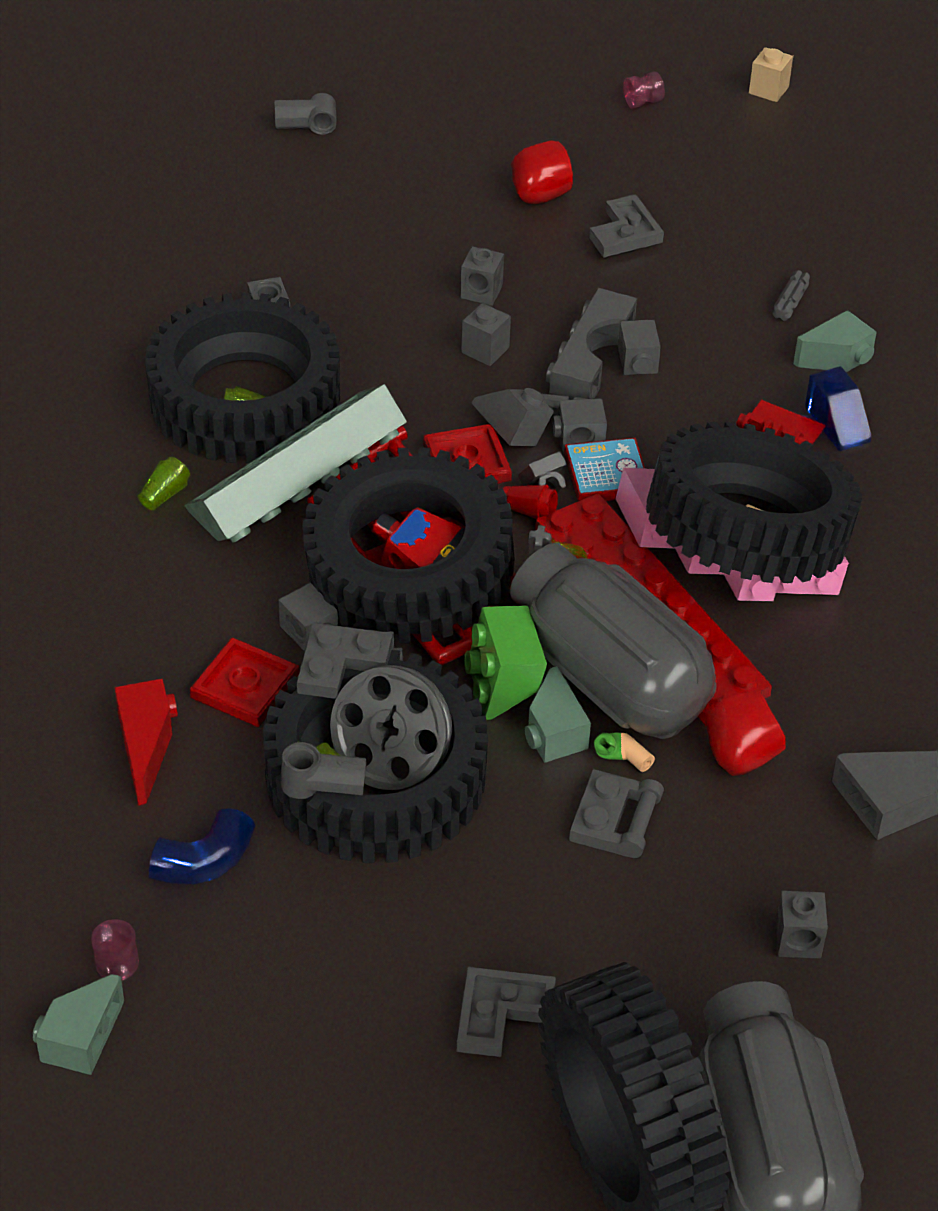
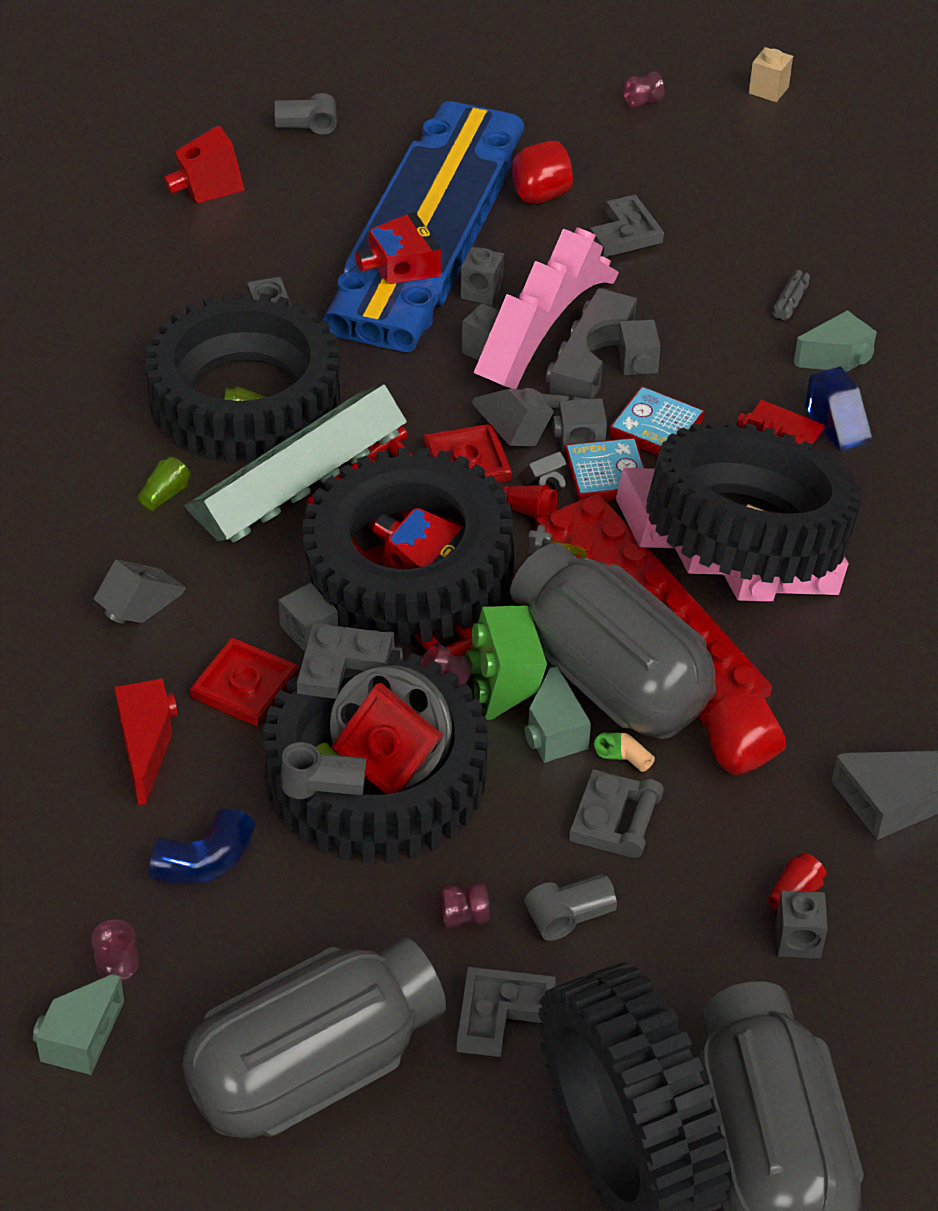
none -> dark grey slope [94,559,186,624]
none -> red torso [163,125,245,203]
none -> dark grey piece [182,937,446,1138]
none -> panel [322,101,524,352]
none -> red tile [331,683,443,794]
none -> red torso [355,212,441,284]
none -> clear pink wheel [421,642,472,687]
none -> clear pink wheel [441,881,490,929]
none -> bright pink arch [474,227,619,389]
none -> dark grey piece [524,874,617,941]
none -> tile [609,386,705,456]
none -> red cone [767,852,827,912]

